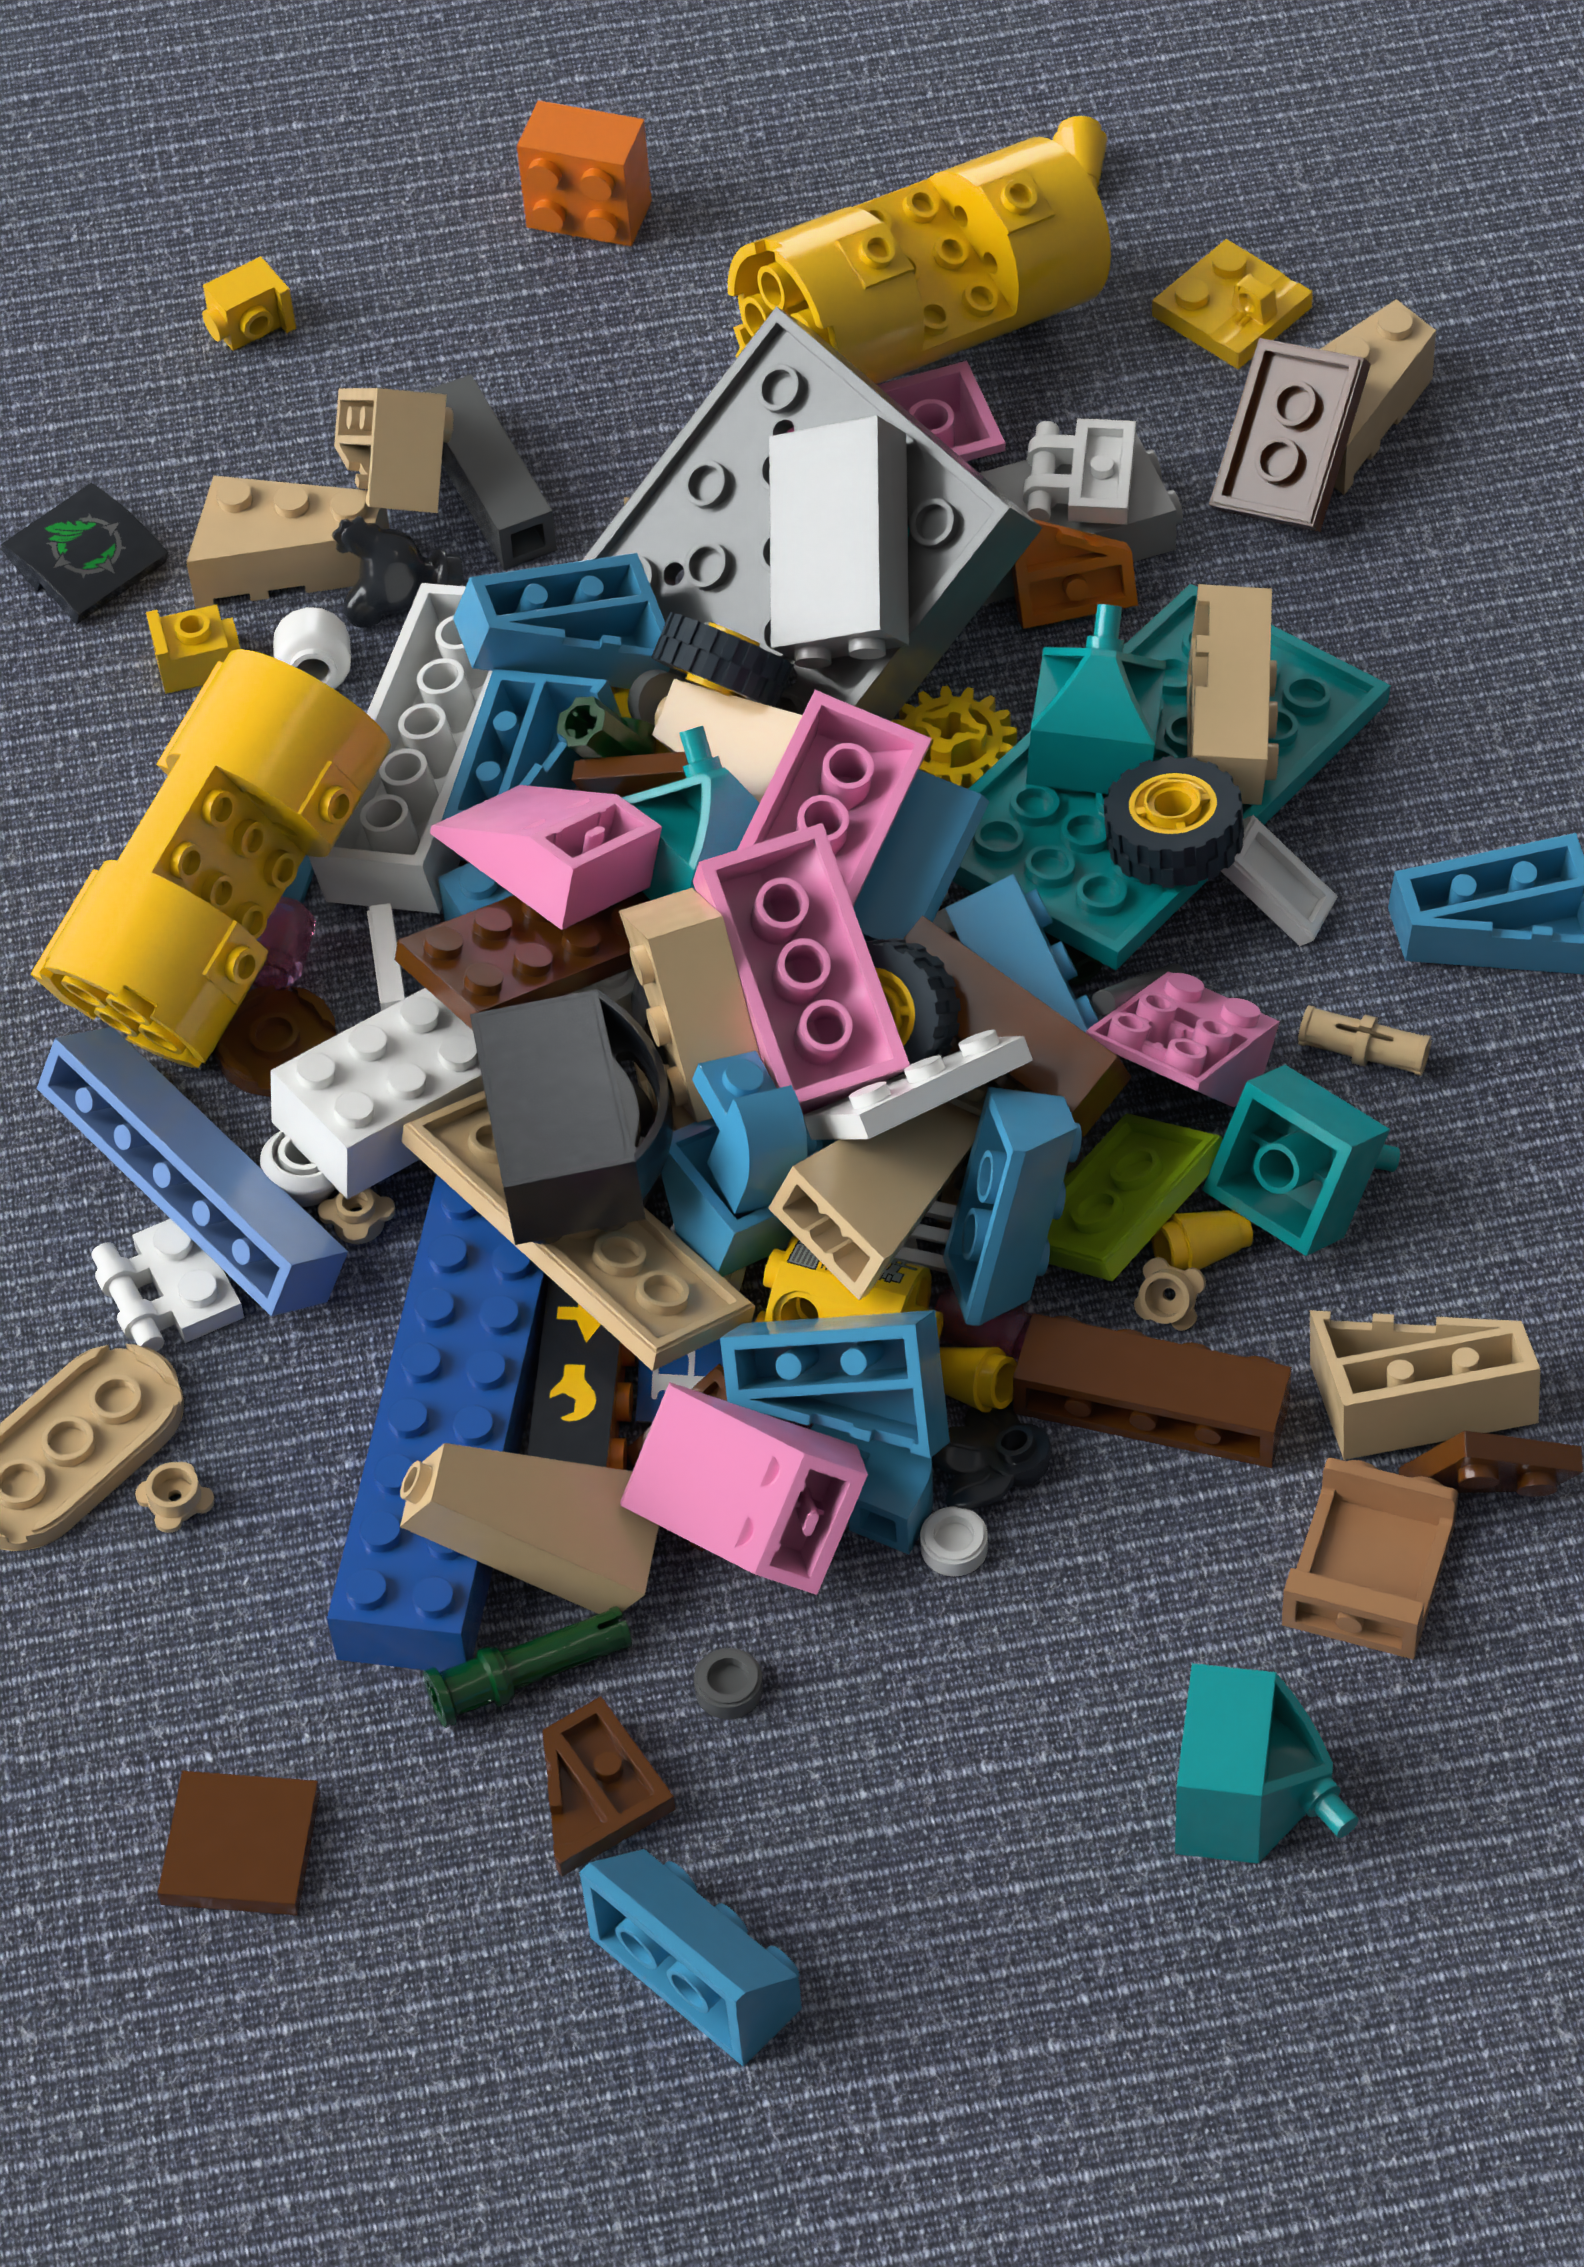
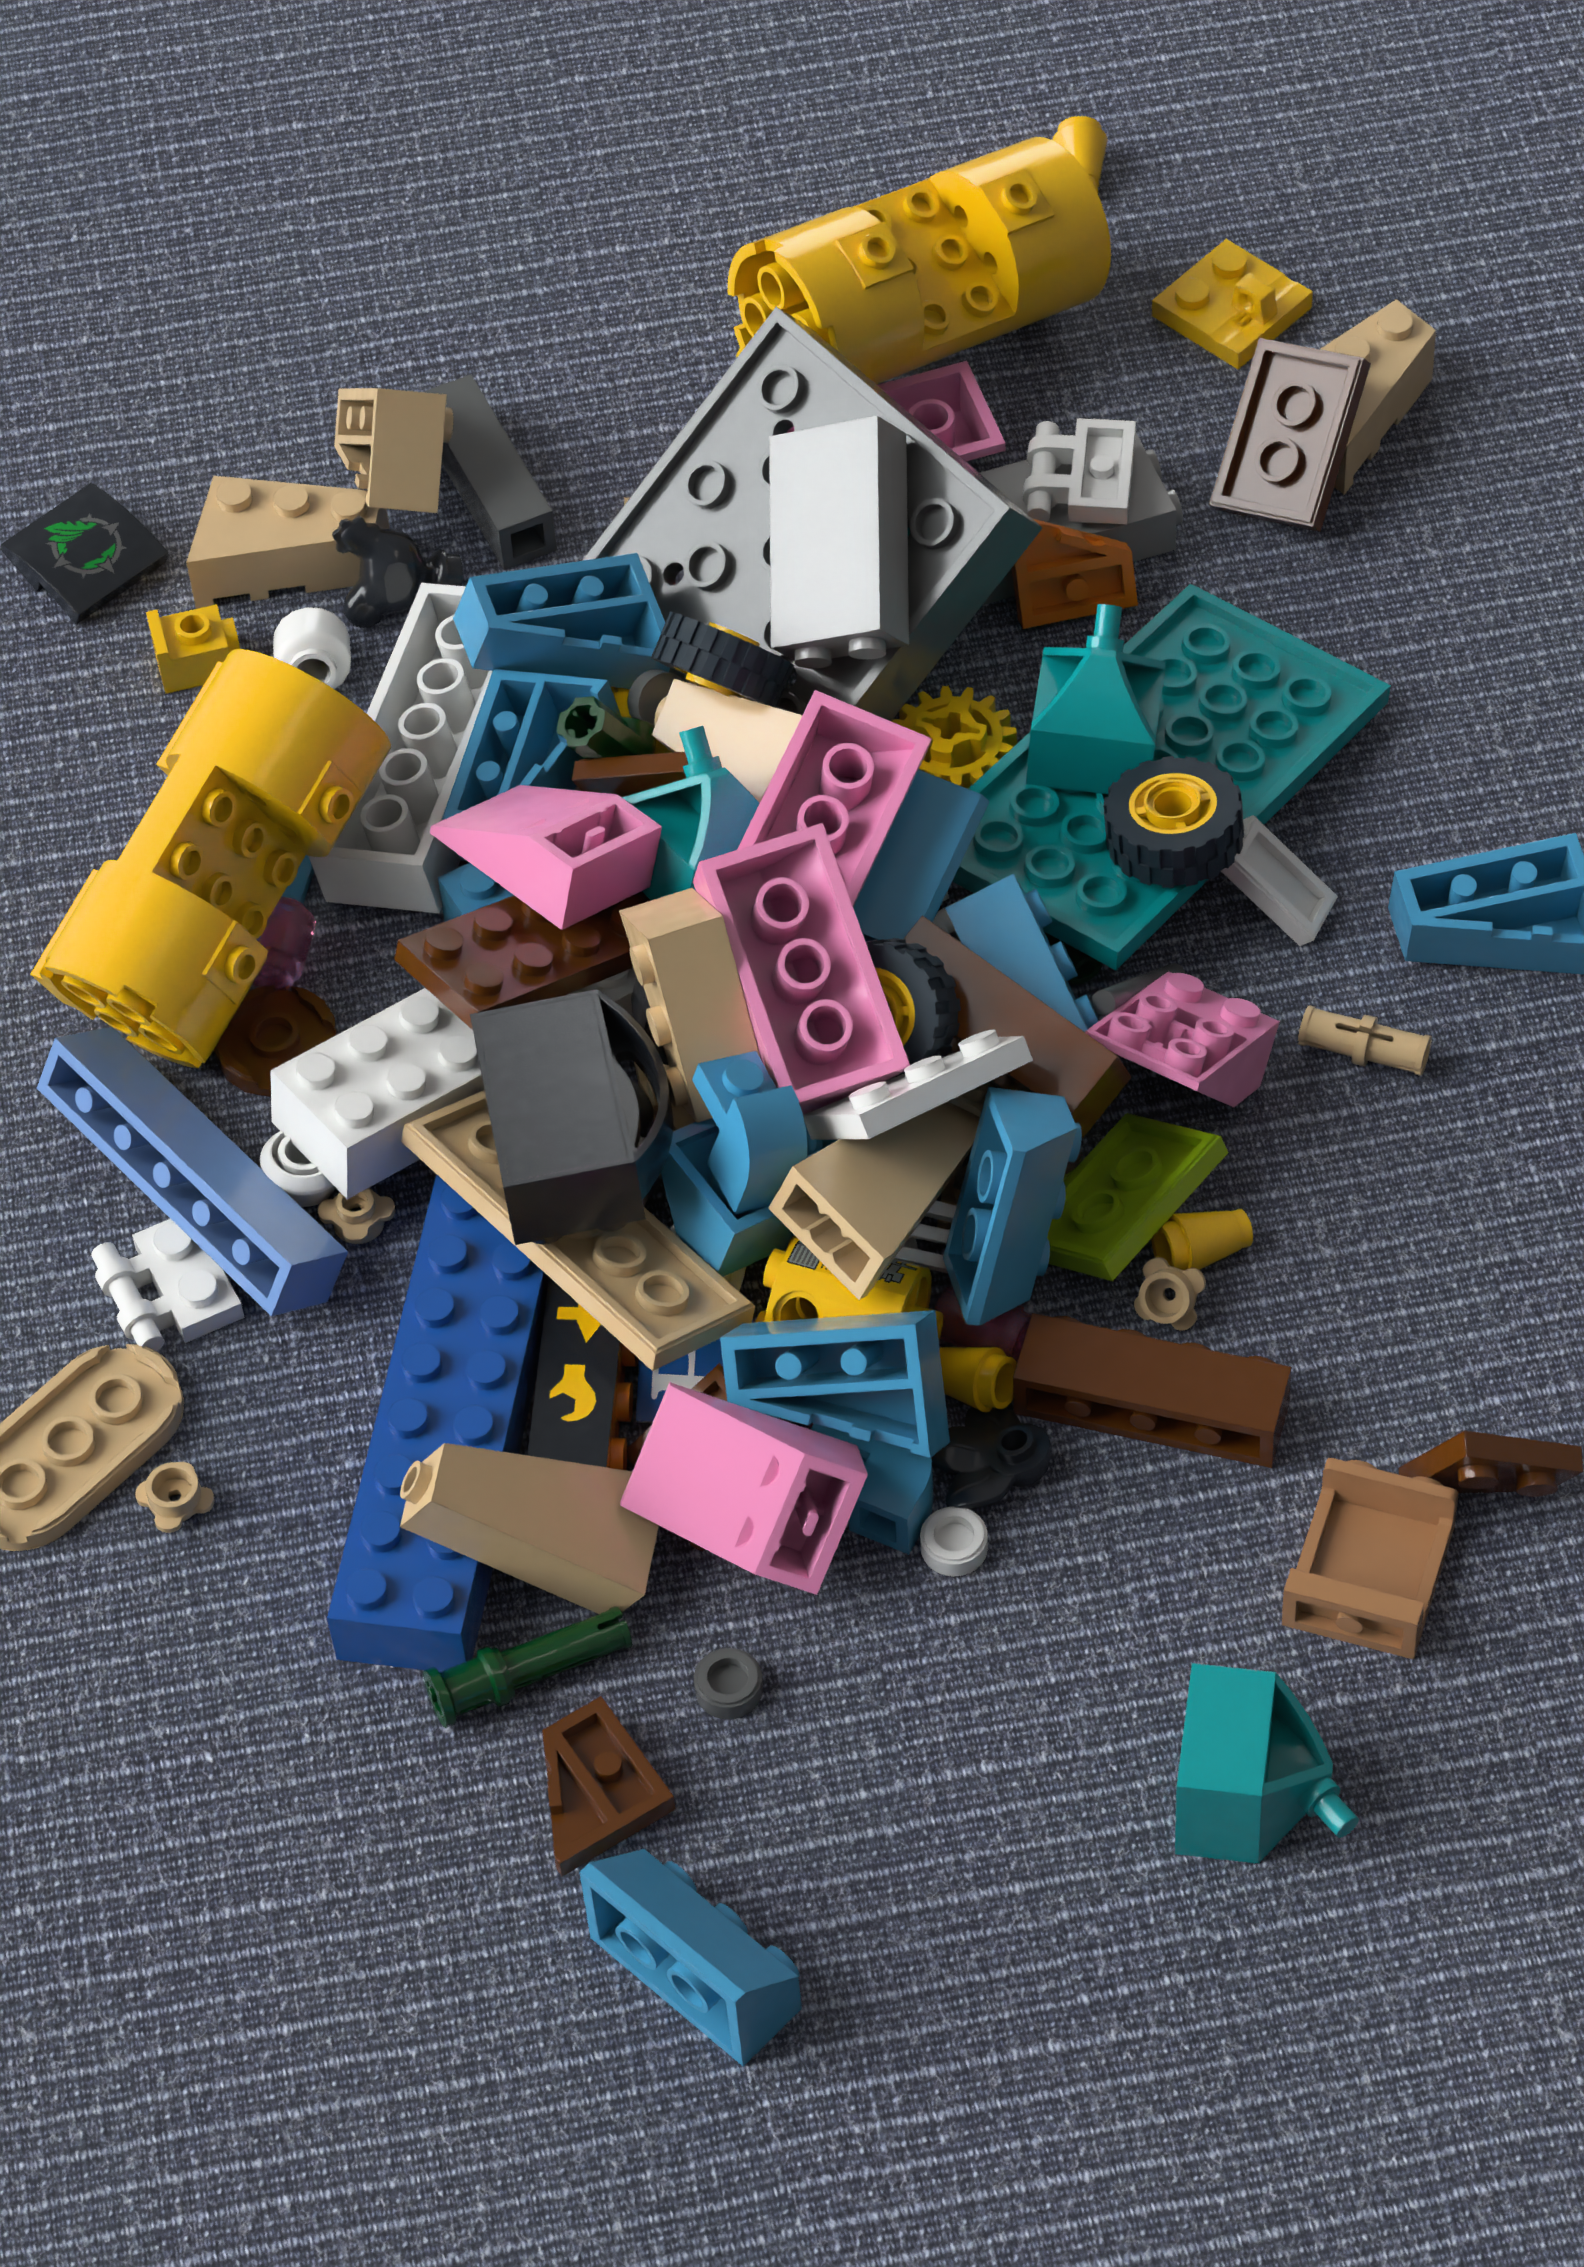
reddish brown tile [157,1771,320,1915] -> none
yellow brick [202,256,297,351] -> none
white tile [367,903,406,1011] -> none
orange brick [517,100,652,247] -> none
tan wedge [1187,584,1279,805] -> none
teal piece [1202,1065,1400,1256] -> none
tan wedge [1310,1310,1540,1460] -> none

